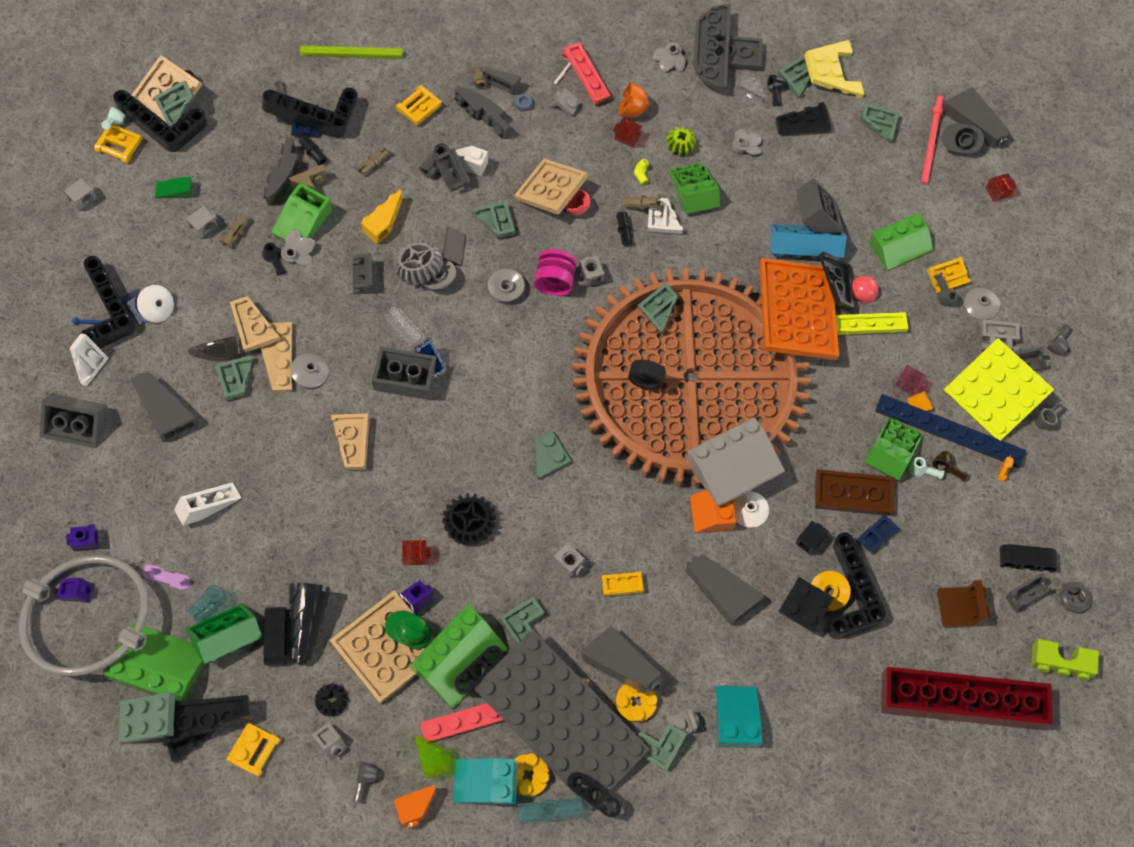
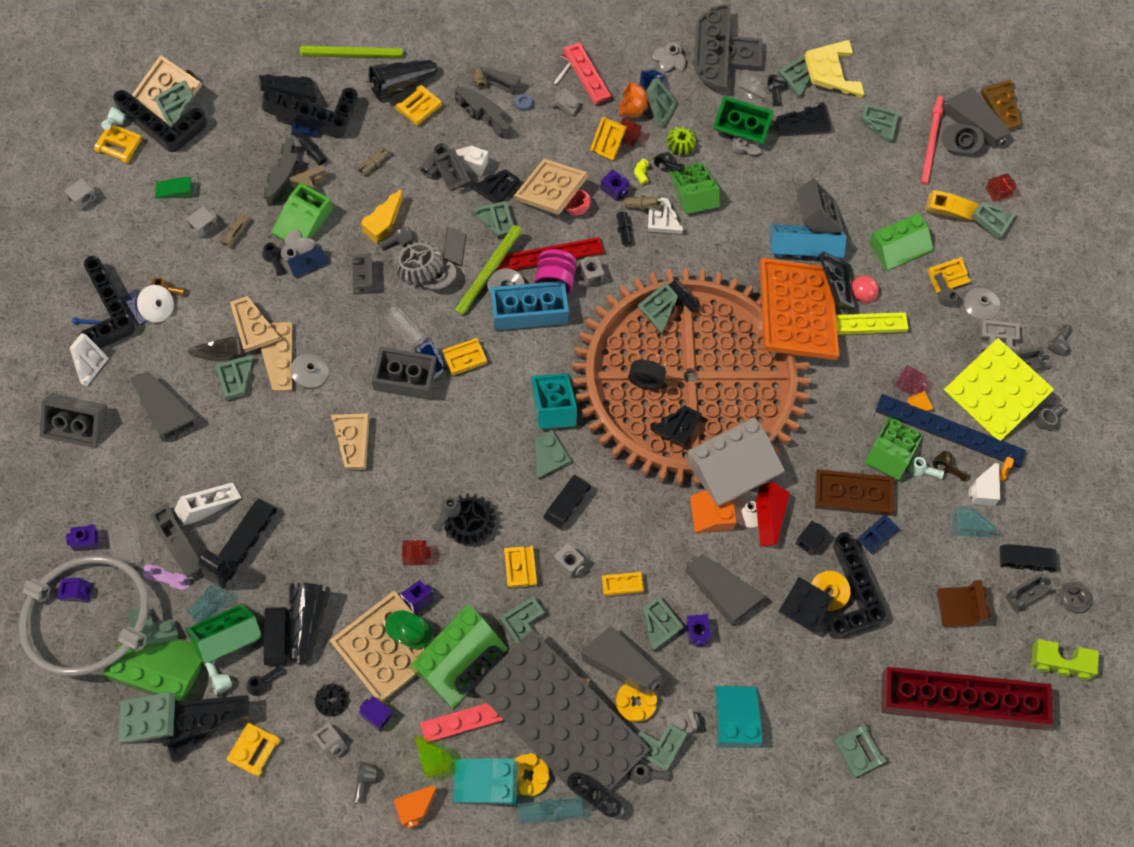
none -> sand green plate [128,608,178,646]
none -> dark grey slope [150,504,201,579]
none -> pearl gold bar [151,277,186,297]
none -> black beam [198,498,277,589]
none -> light aqua bar [203,662,232,696]
none -> black bar [246,665,284,696]
none -> black wing [258,74,317,103]
none -> dark blue plate [286,246,328,277]
none -> dark purple brick [359,696,393,732]
none -> black cone [368,60,438,101]
none -> dark grey bar [379,226,413,250]
none -> dark grey bar [432,497,461,532]
none -> yellow plate [442,338,487,376]
none -> lime axle [455,225,522,316]
none -> black wing [470,169,520,204]
none -> dark azure slope [490,281,569,331]
none -> red tile [496,237,604,271]
none -> yellow plate [504,546,537,588]
none -> teal slope [531,373,577,429]
none -> black beam [543,475,591,530]
none -> yellow plate [590,117,627,160]
none -> dark purple brick [600,169,629,201]
none -> dark grey bar [629,763,669,785]
none -> clear blue slope [640,68,667,91]
none -> sand green wing [642,596,684,652]
none -> sand green wing [646,78,677,128]
none -> black wing [651,405,702,447]
none -> black bar [654,152,685,173]
none -> black axle [669,278,699,312]
none -> dark purple brick [686,614,711,647]
none -> green slope [713,96,774,144]
none -> red slope [756,482,790,547]
none -> sand green plate [833,724,887,778]
none -> yellow slope [925,190,979,222]
none -> clear light blue slope [952,506,997,538]
none -> white slope [968,463,1000,506]
none -> sand green wing [971,202,1016,239]
none -> pearl gold wing [980,79,1021,131]

